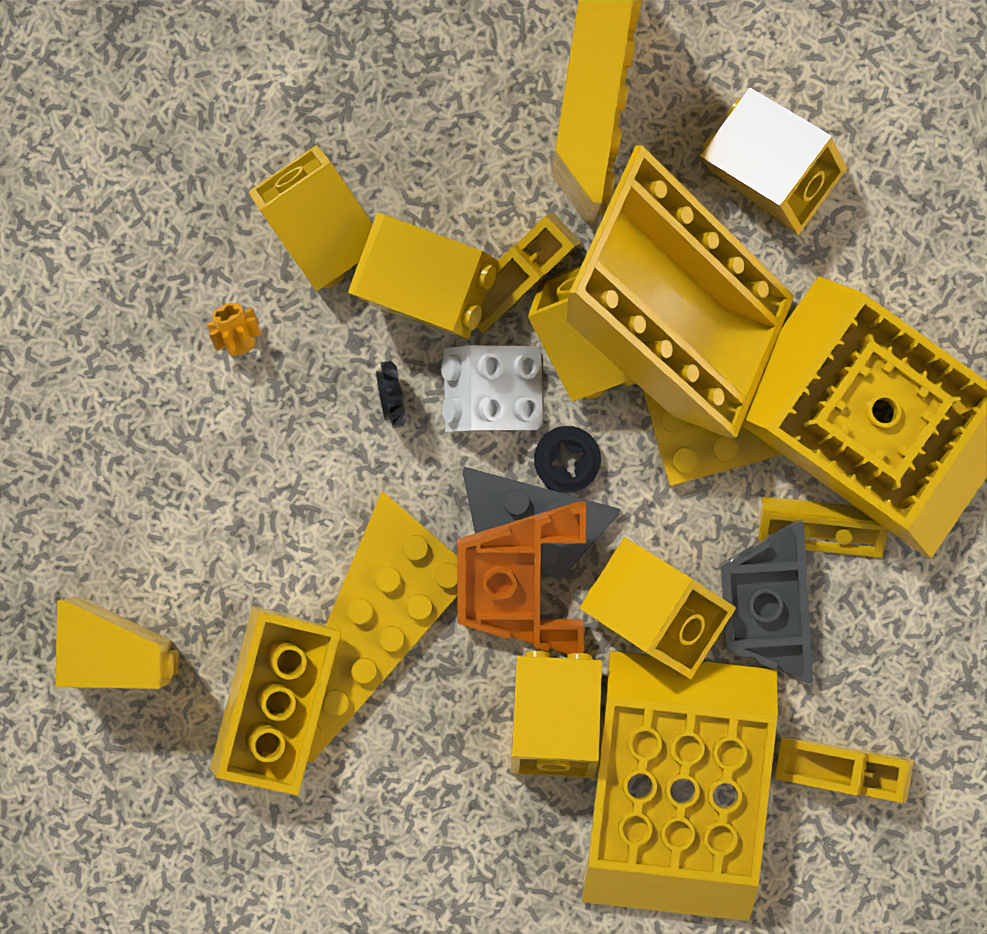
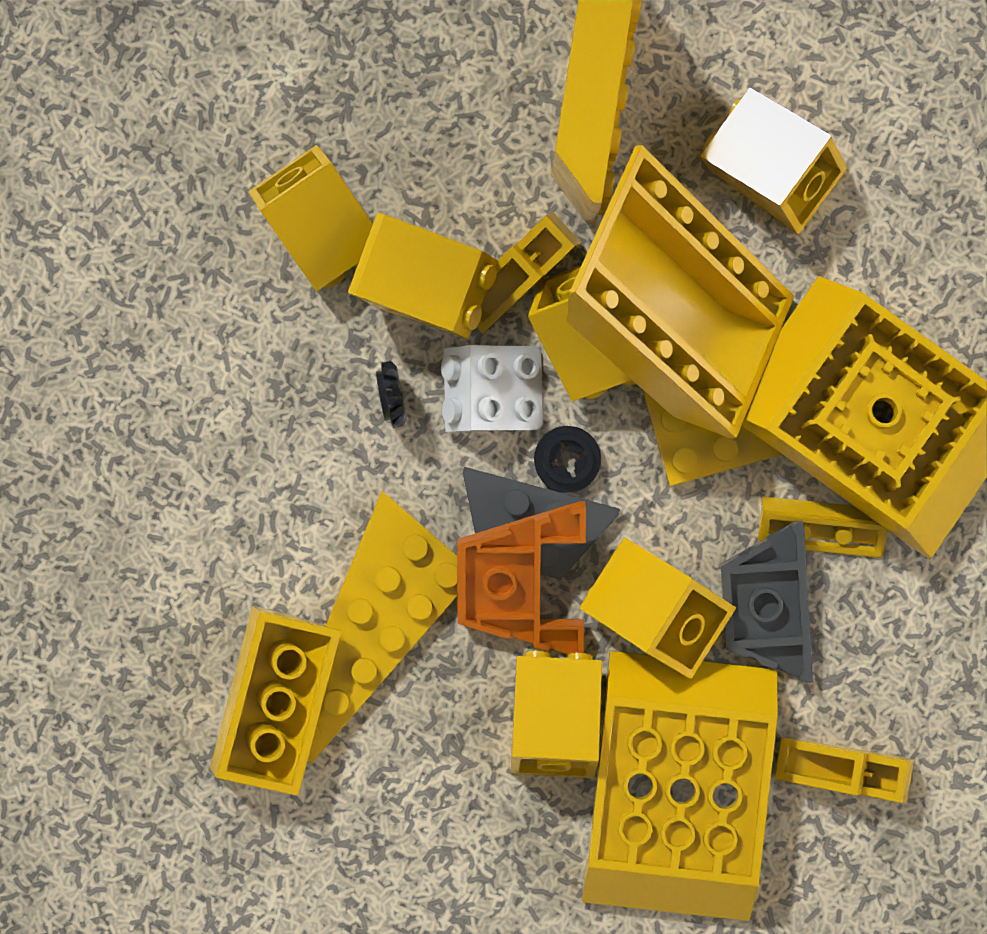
yellow slope [56,597,179,689] -> none
light orange gear [207,303,262,356] -> none

